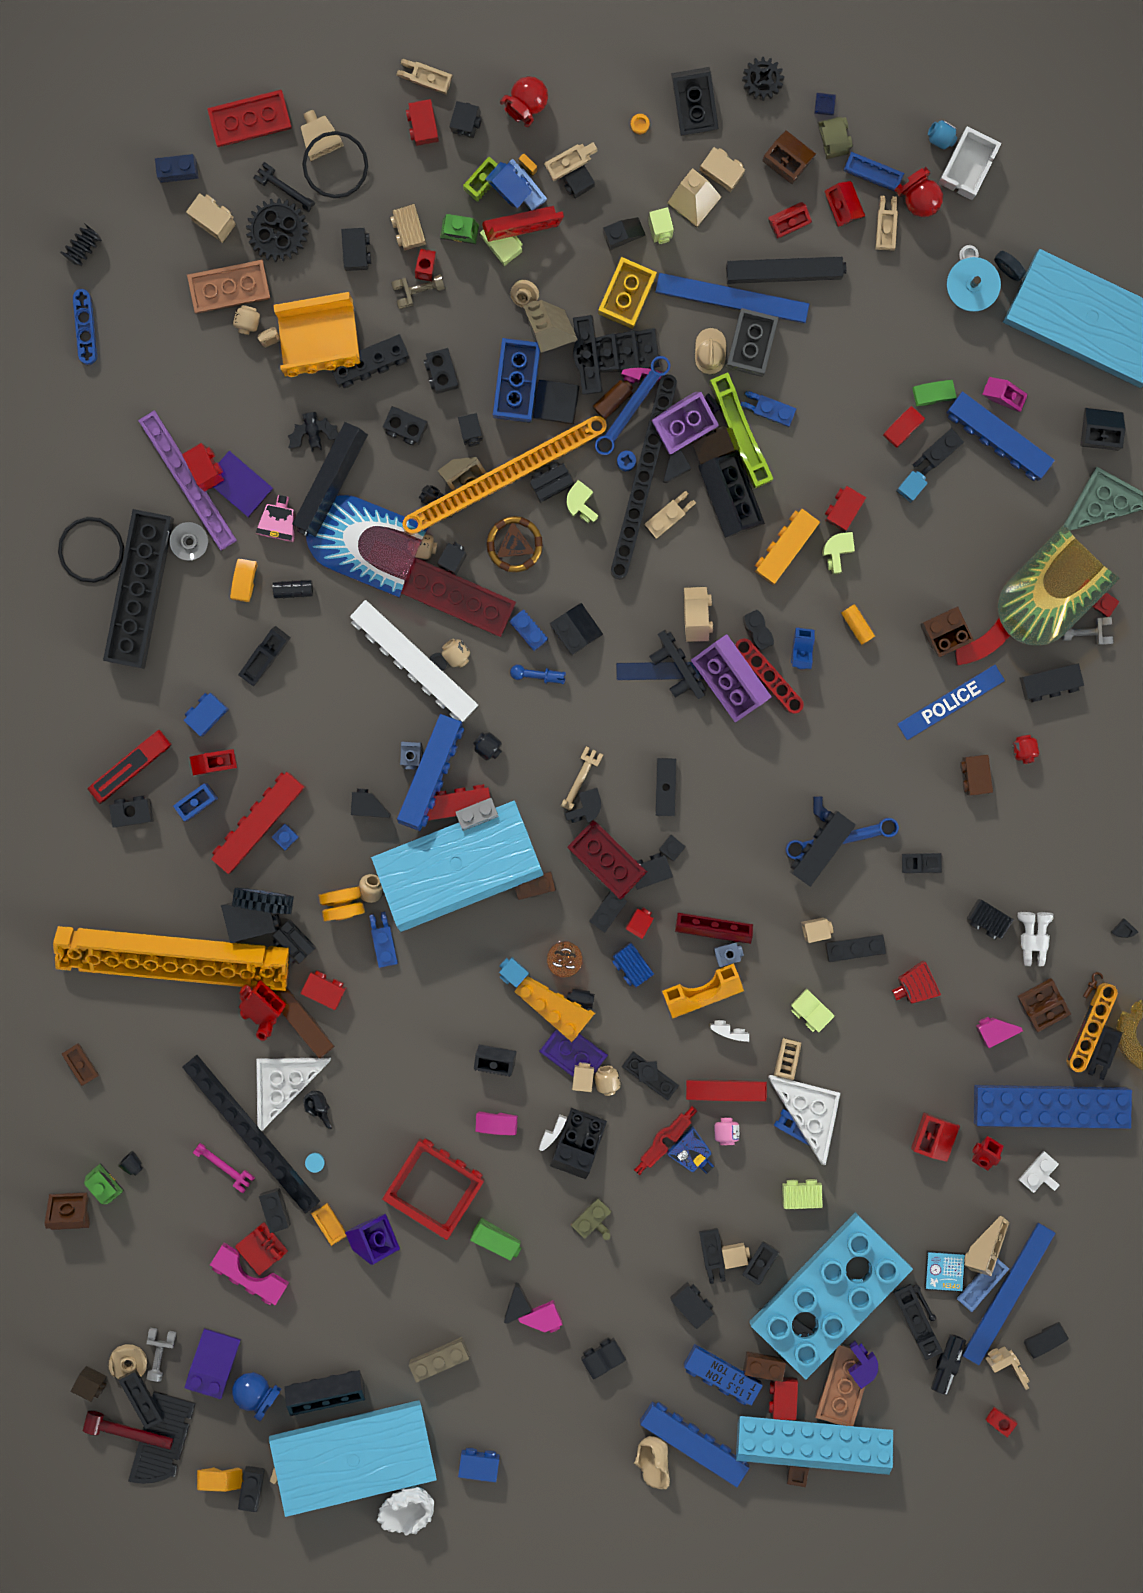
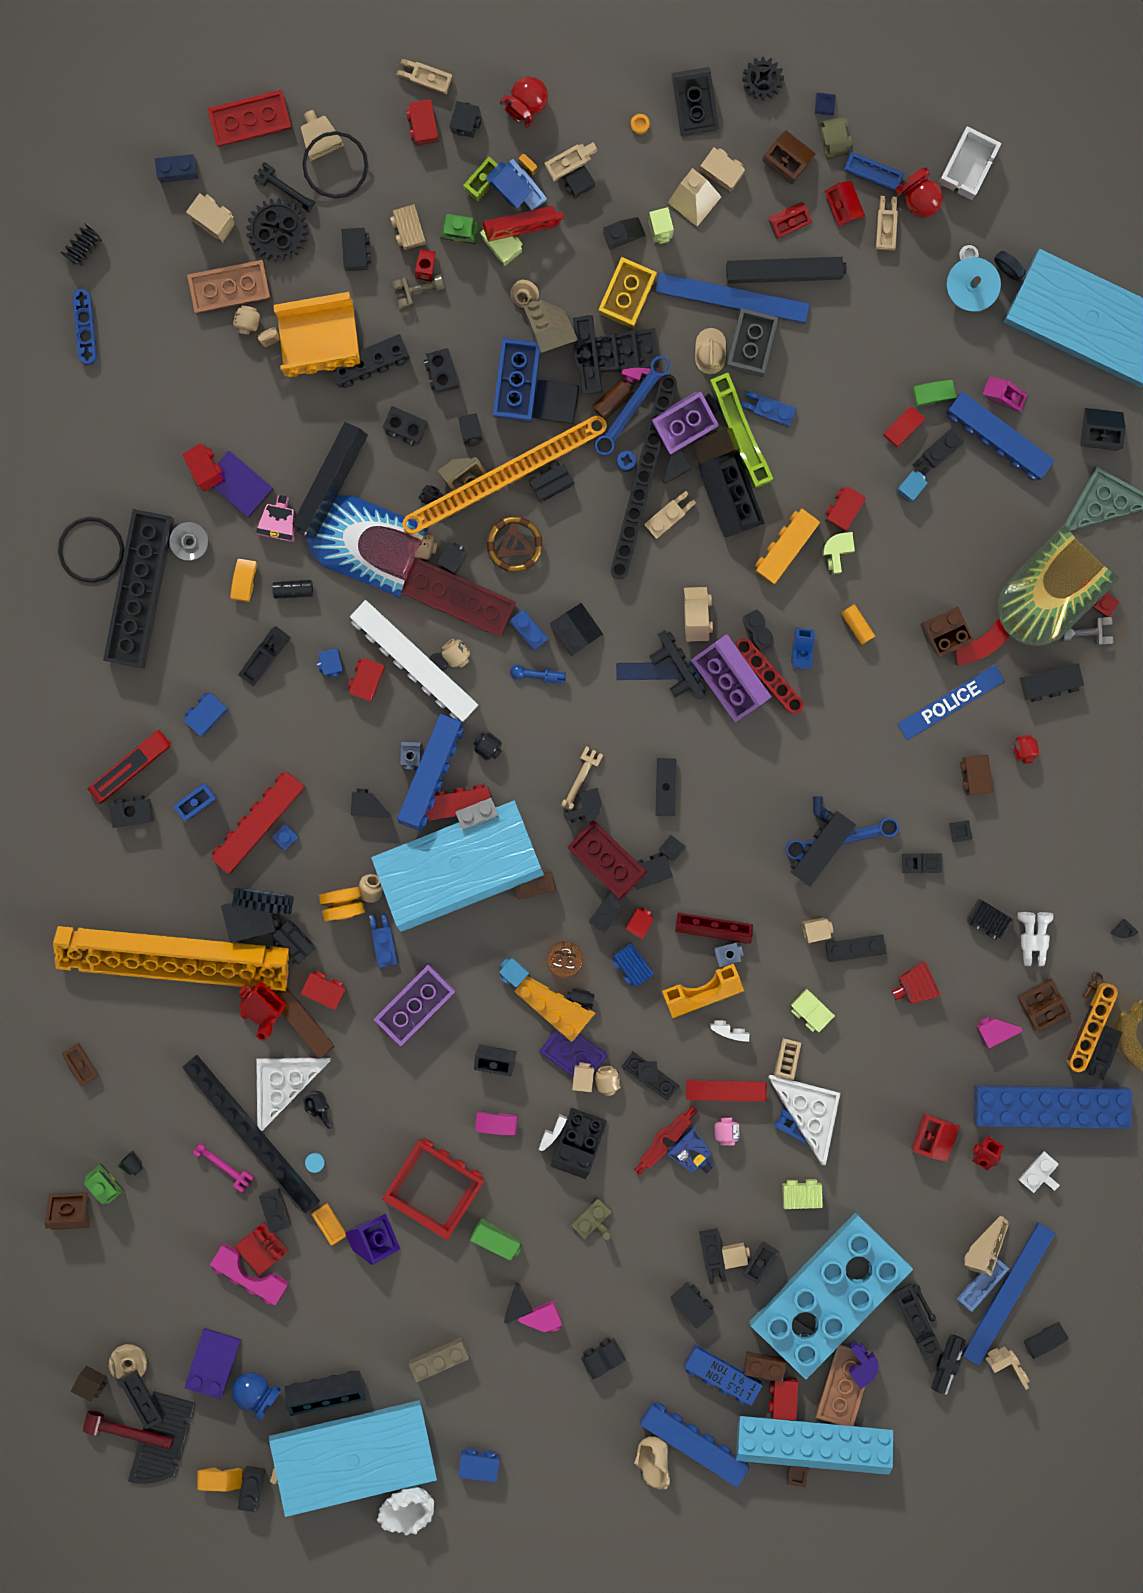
medium lavender tile [138,410,237,551] -> none
light grey bar [146,1327,176,1382] -> none
red slope [190,749,237,776] -> none
black animal [288,412,339,452] -> none
yellowish green brick [567,480,598,524] -> none
medium azure tile [924,1250,966,1292] -> none
dark azure head [928,120,957,149] -> none
red leg [985,1407,1017,1438] -> none
none -> blue brick [317,648,344,678]
none -> red brick [347,657,386,702]
none -> medium lavender brick [373,964,456,1046]
none -> black plate [949,820,972,842]

